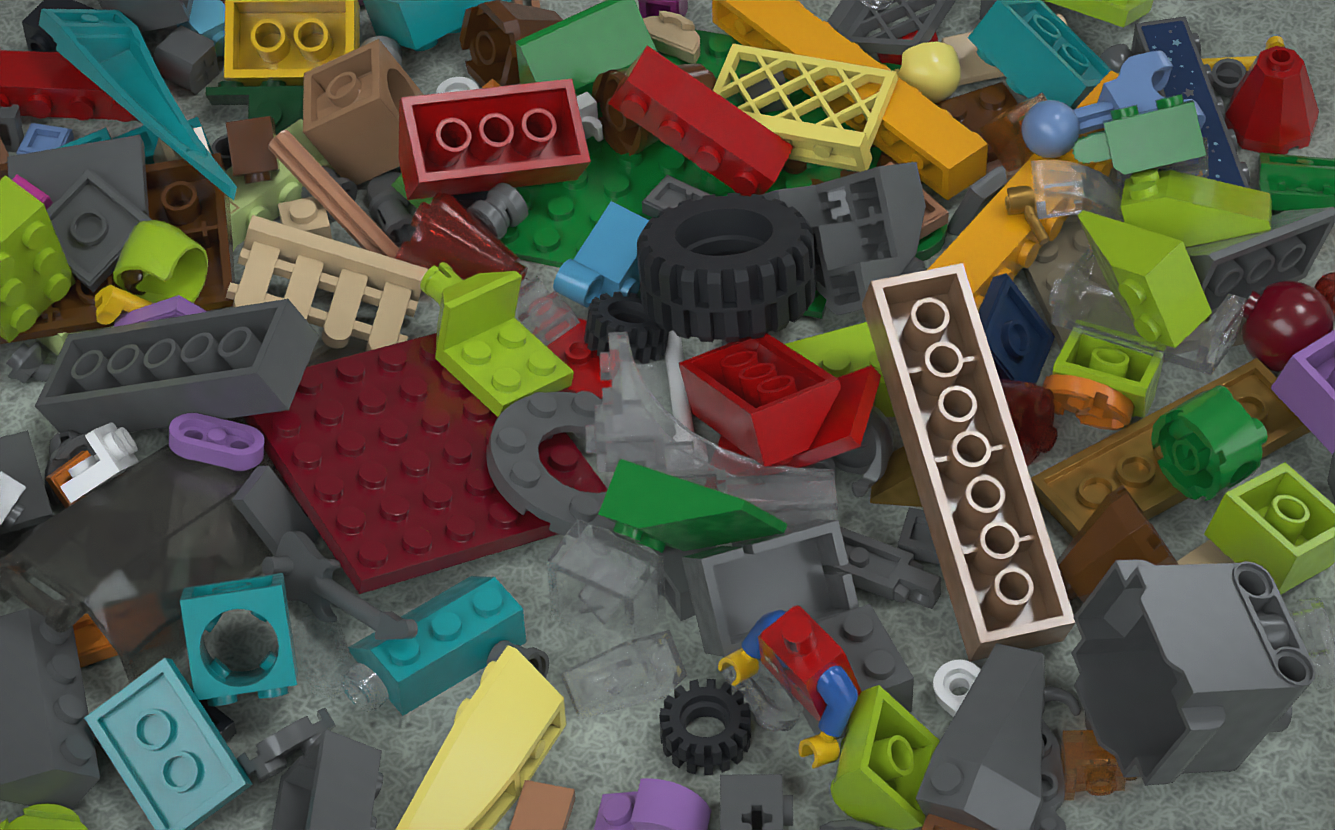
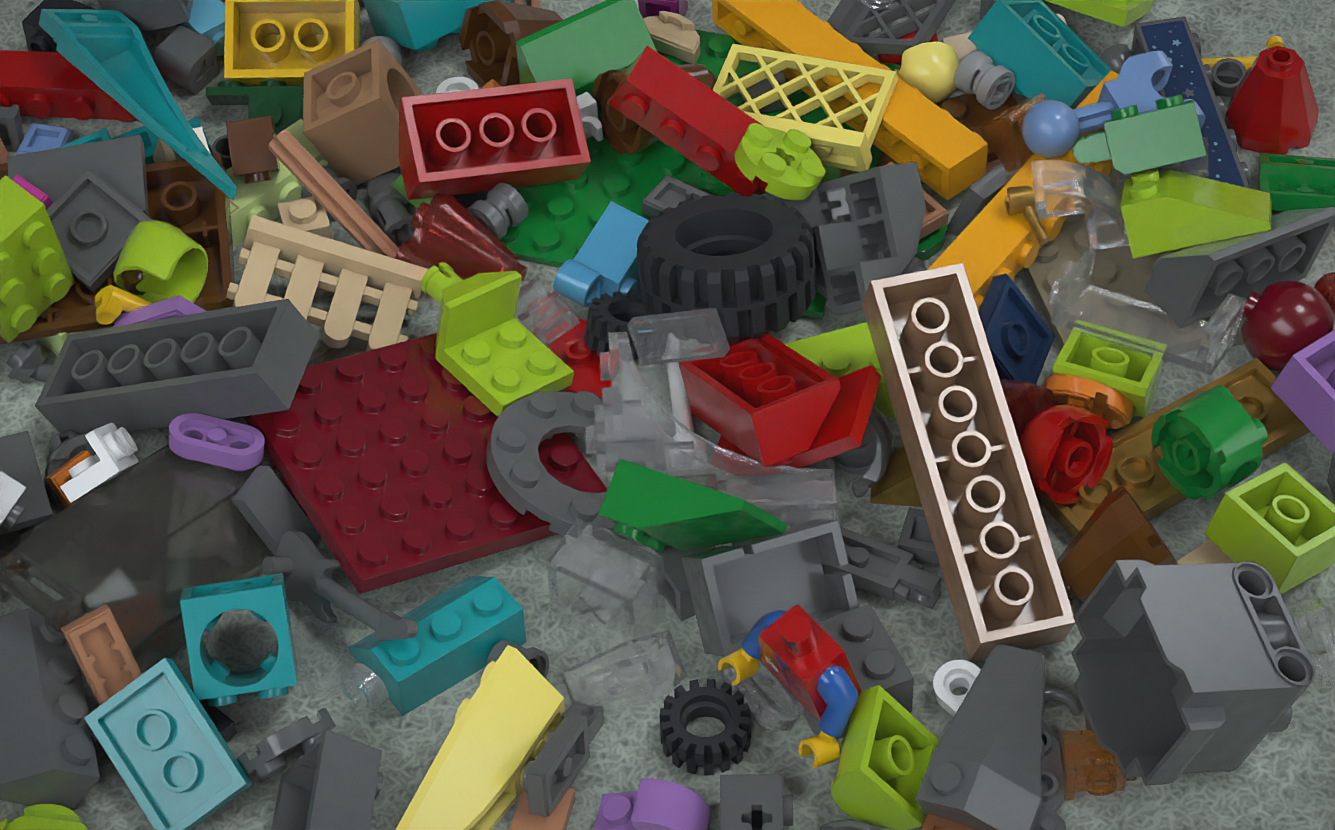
lime slope [1077,210,1212,348] -> none
none -> nougat plate [60,604,142,706]
none -> dark grey hinge [522,701,604,817]
none -> clear tile [627,308,730,366]
none -> lime plate [734,123,826,200]
none -> light grey wheel [954,50,1015,110]
none -> red cylinder [1019,404,1113,504]

